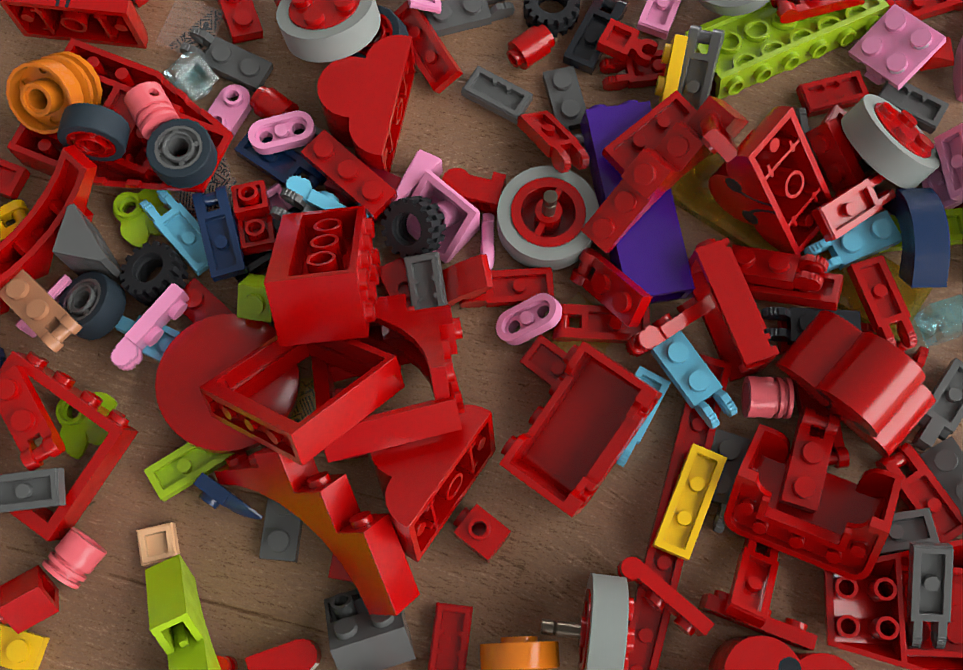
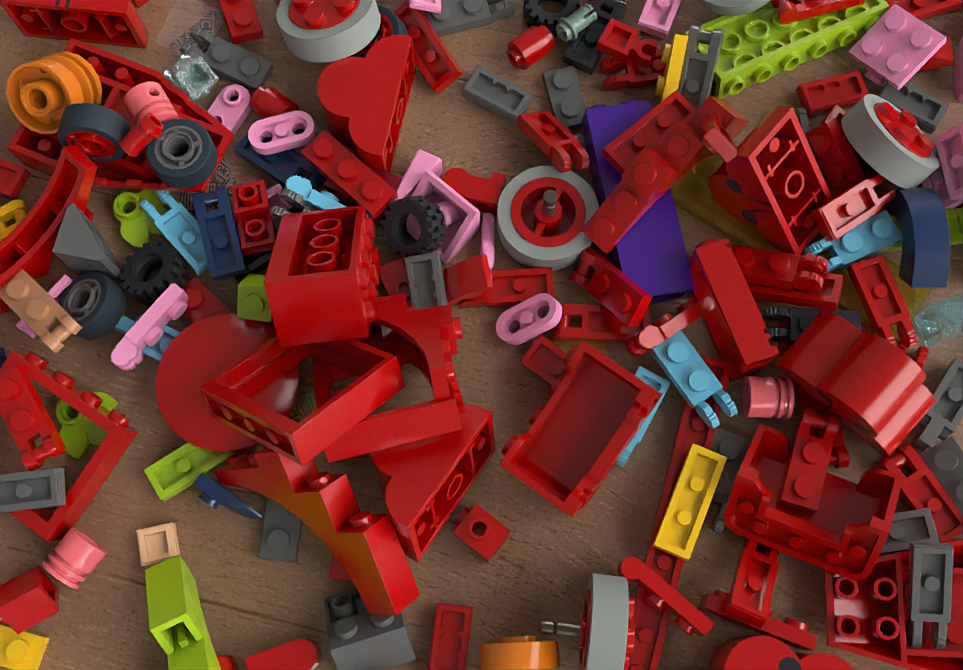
none -> red pin [118,113,164,157]
none -> sand green pin [555,3,597,42]

